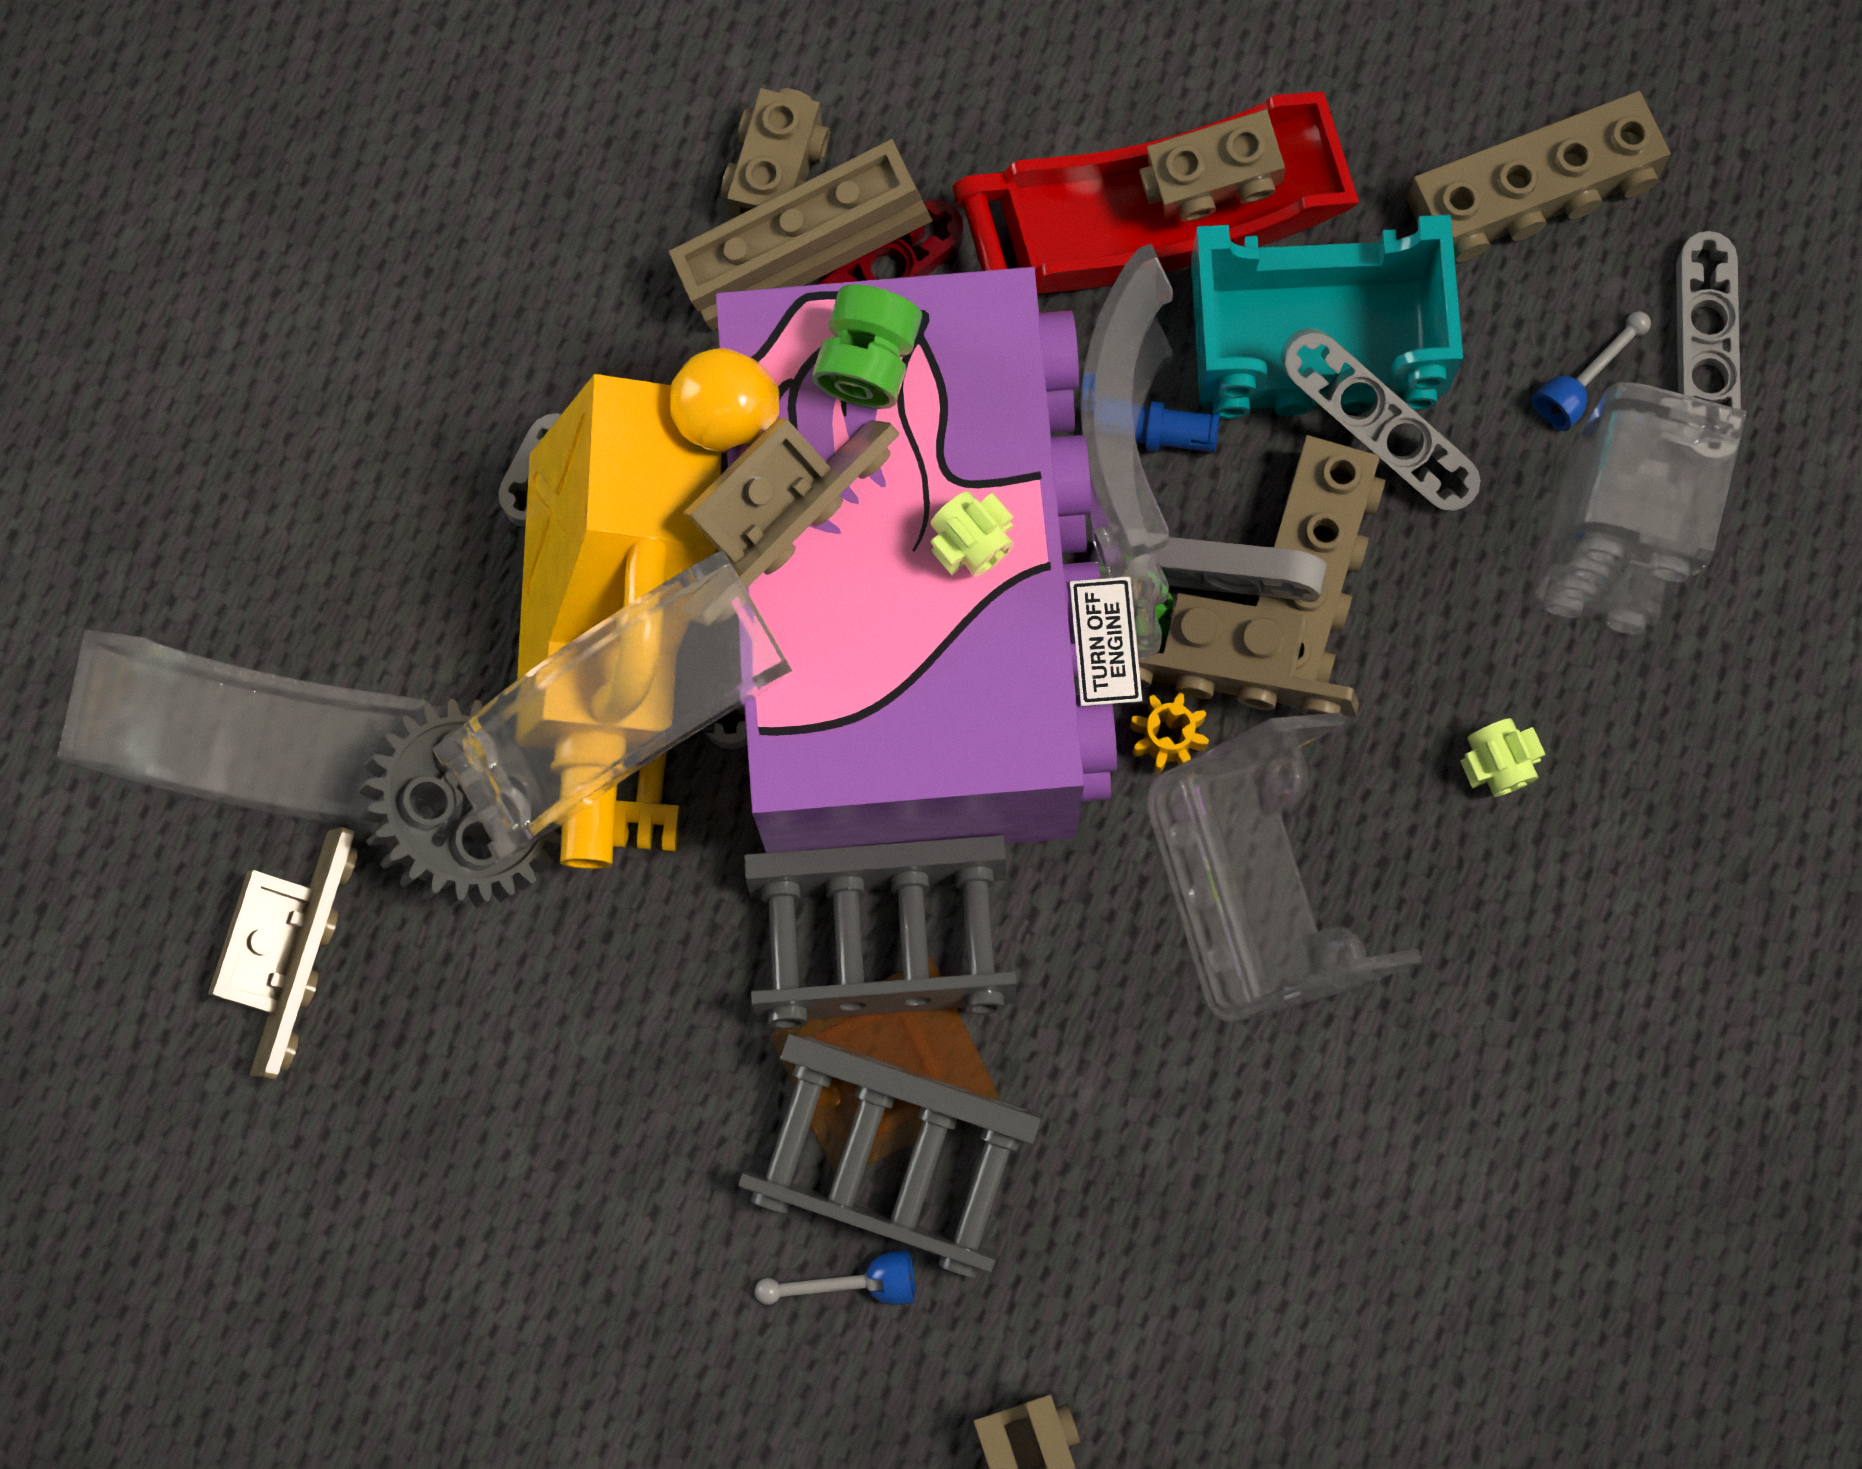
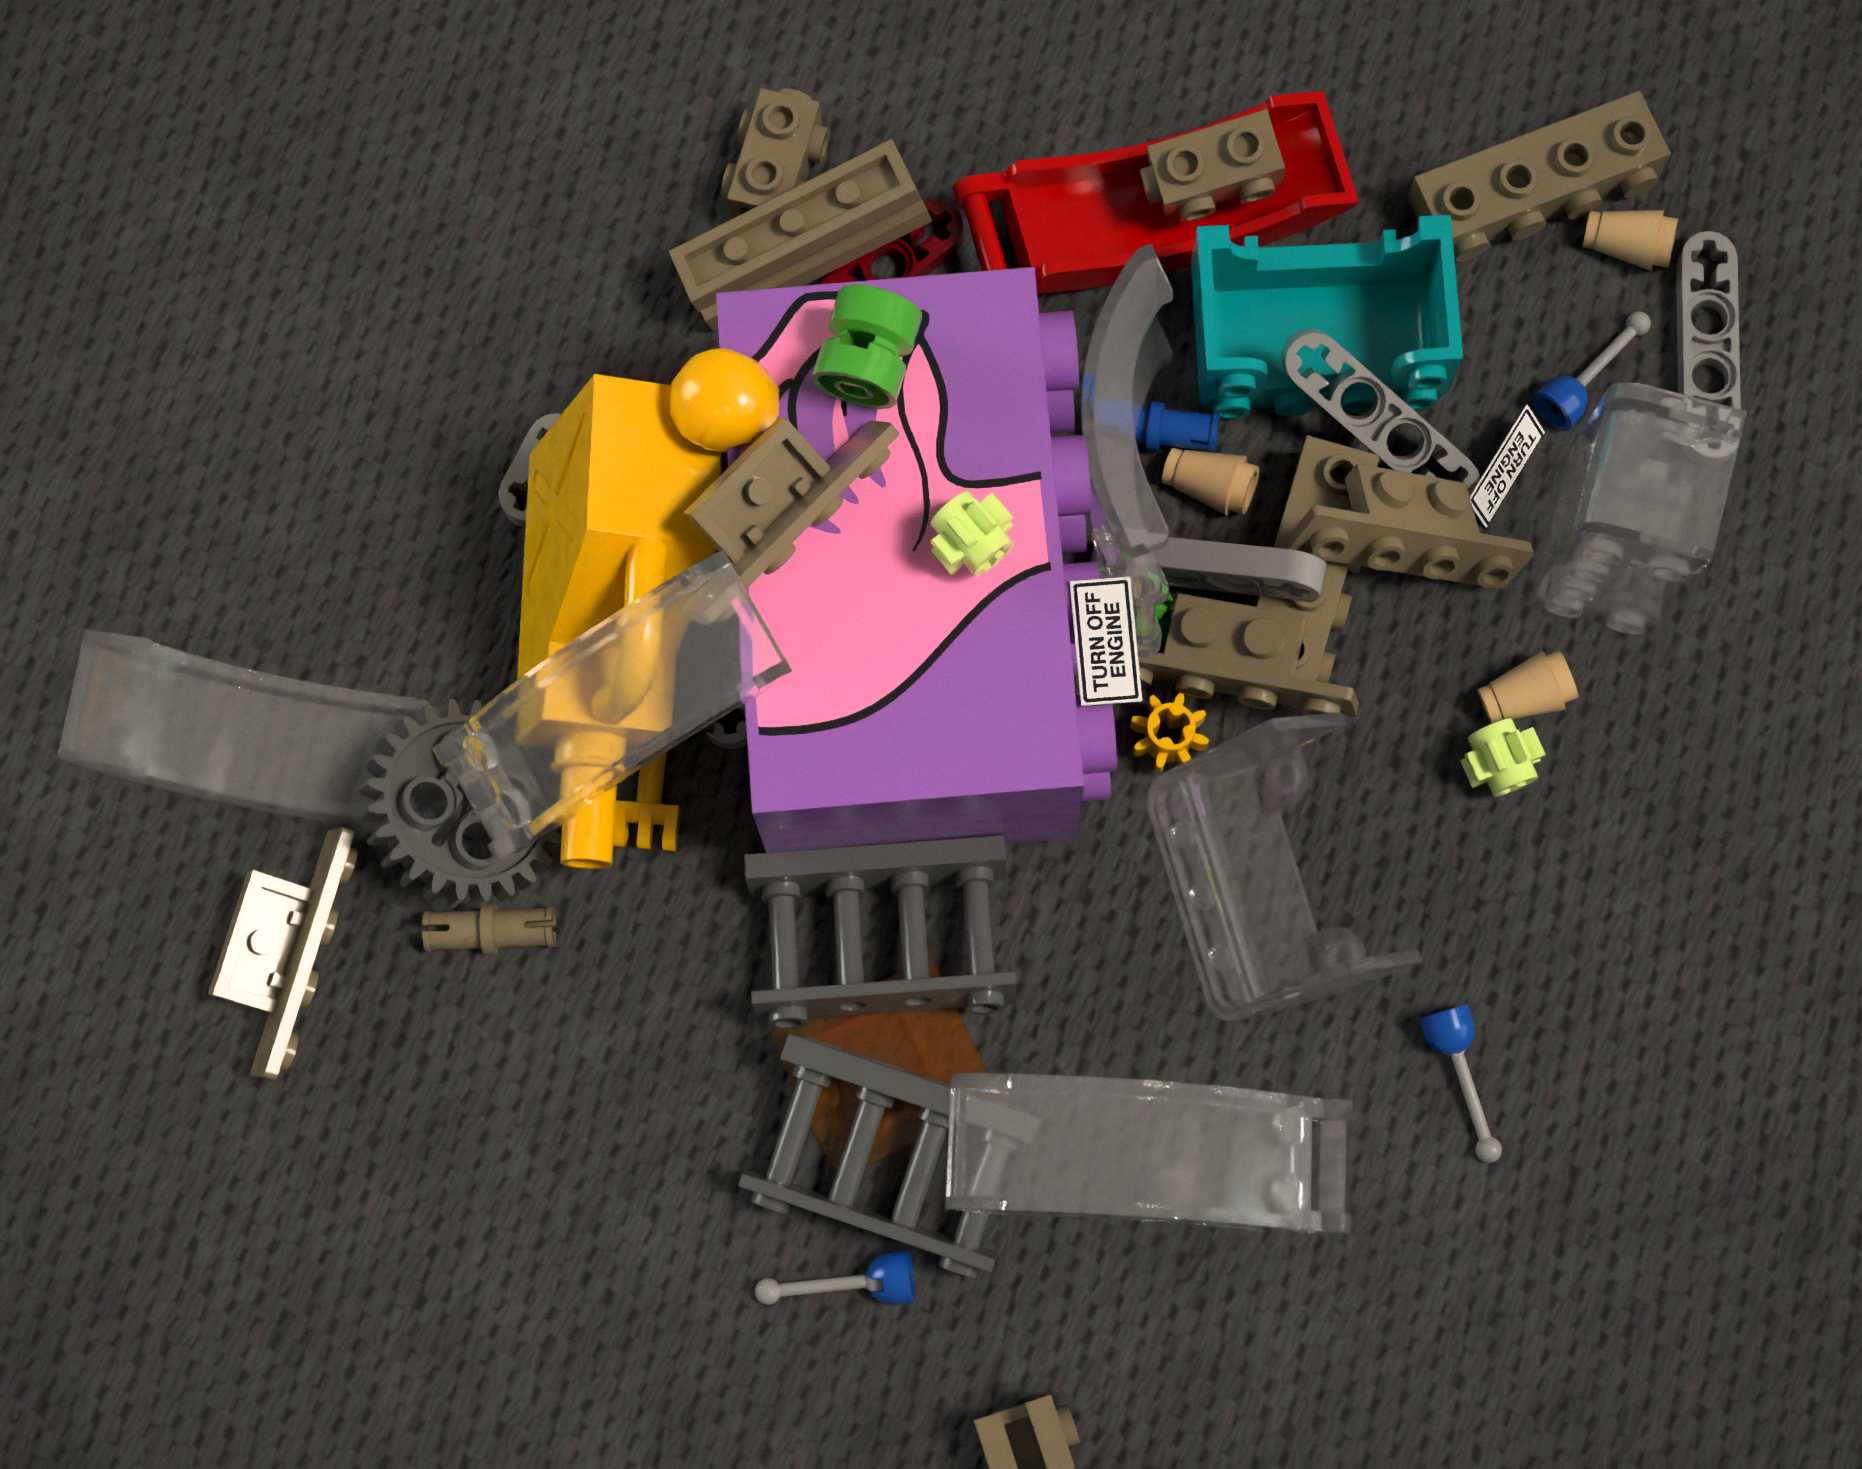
none -> dark tan pin [422,904,556,955]
none -> clear windscreen [945,1073,1353,1235]
none -> tan cone [1162,448,1259,516]
none -> dark tan bracket [1285,464,1534,588]
none -> hinge [1418,1004,1502,1163]
none -> white sticker [1470,404,1545,528]
none -> tan cone [1477,651,1579,724]
none -> tan cone [1583,210,1678,271]

